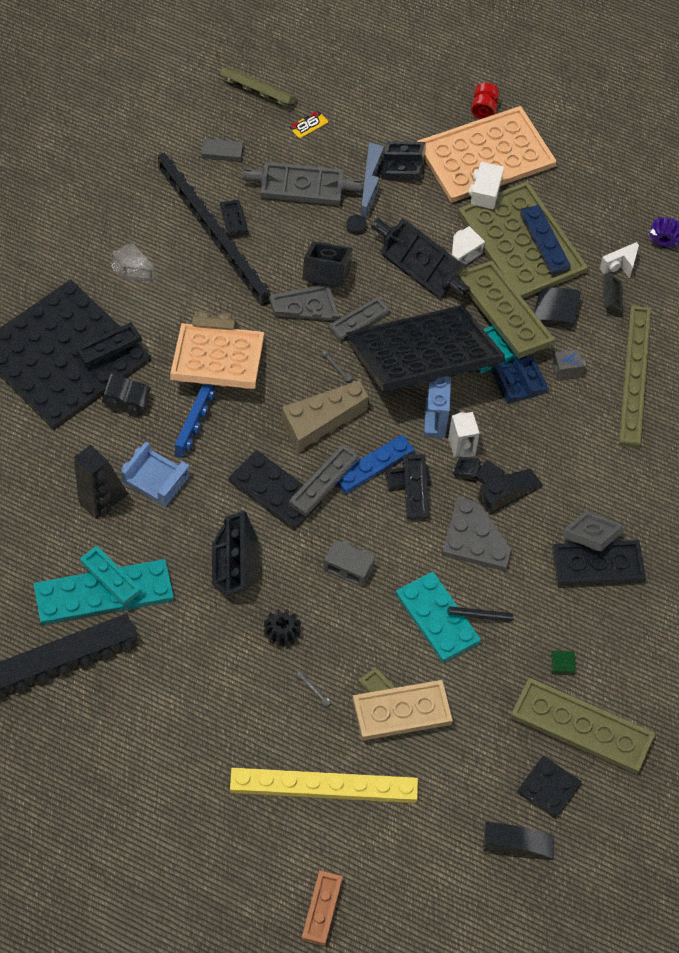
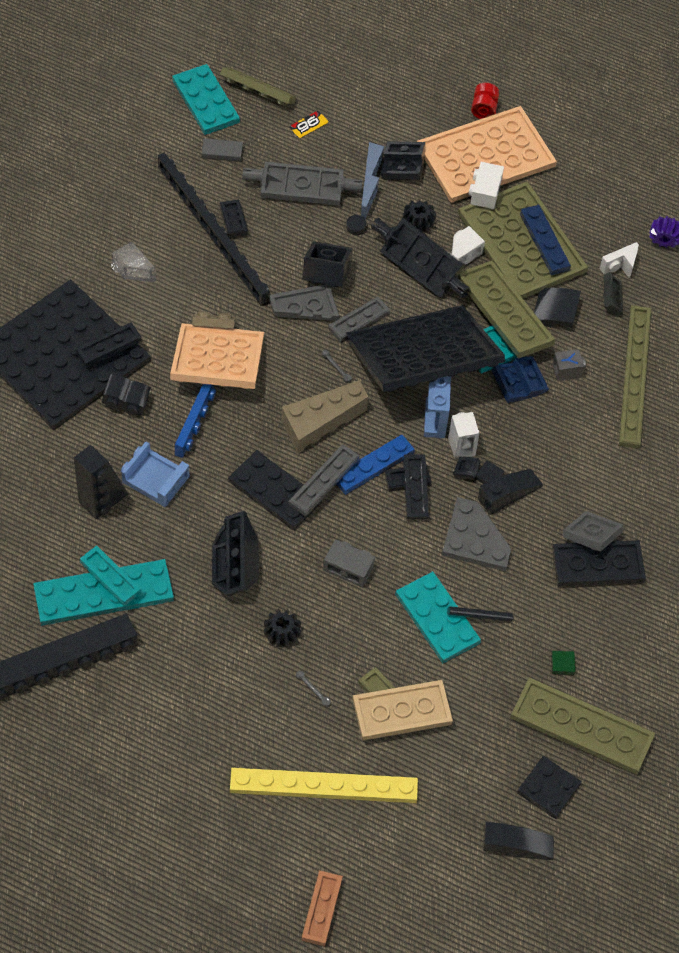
none -> teal plate [172,64,240,135]
none -> black gear [402,199,436,232]

